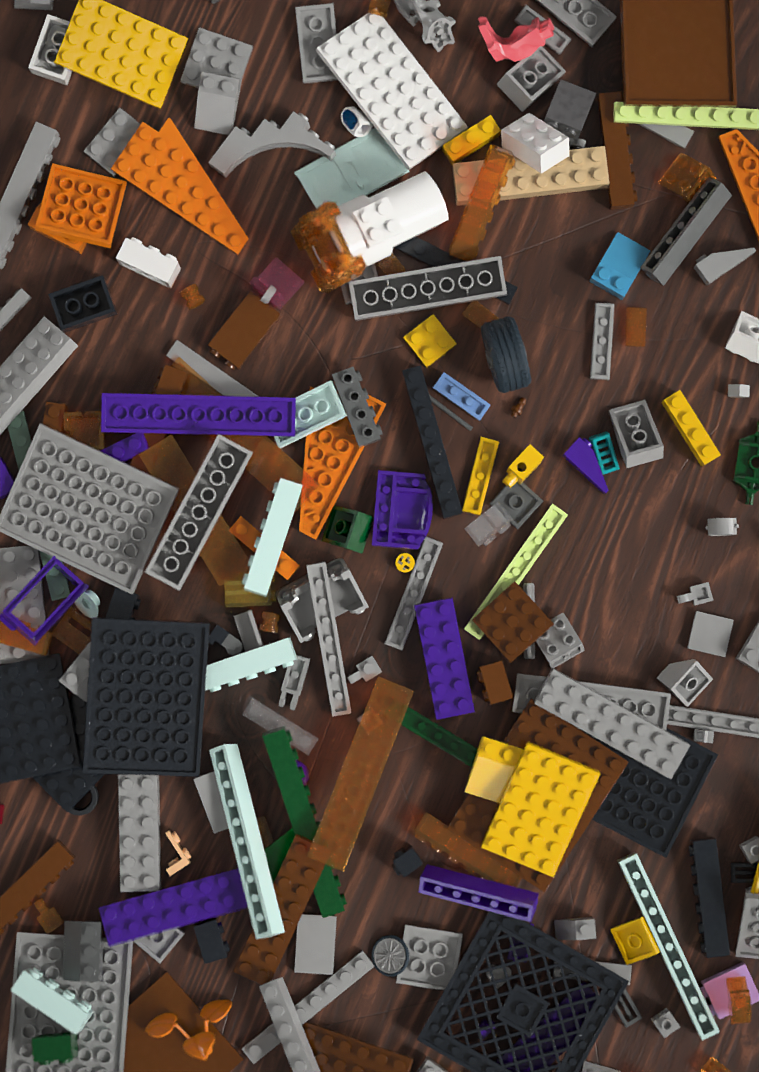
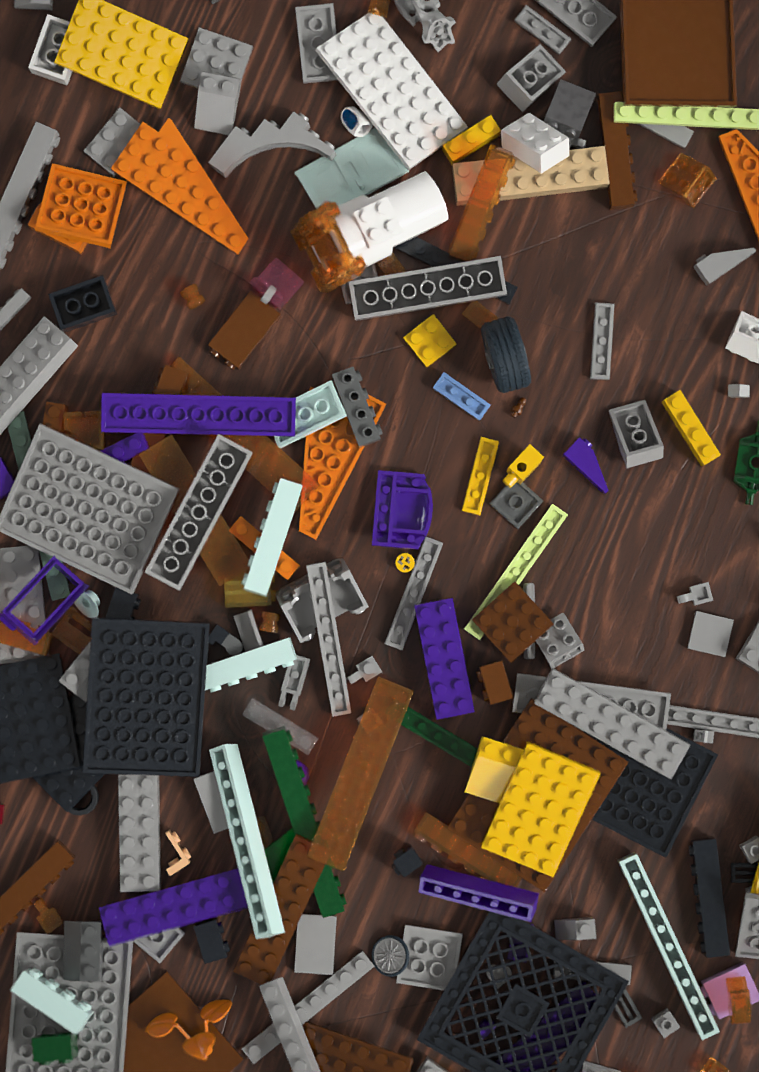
white brick [116,237,181,289] -> none
light grey tile [166,340,259,397] -> none
dark green slope [321,505,374,554] -> none
black brick [402,365,463,519] -> none
dark grey axle [429,395,473,431] -> none
clear piece [464,501,512,547] -> none
coral hips [478,16,554,62] -> none
dark azure slope [589,232,650,300] -> none
teal slope [589,432,620,475] -> none
yellow plate [610,916,661,965] -> none
clear orange plate [625,307,647,347] -> none
dark grey brick [640,177,732,286] -> none
light grey slope [657,659,713,707] -> none
light grey piece [706,518,739,536] -> none

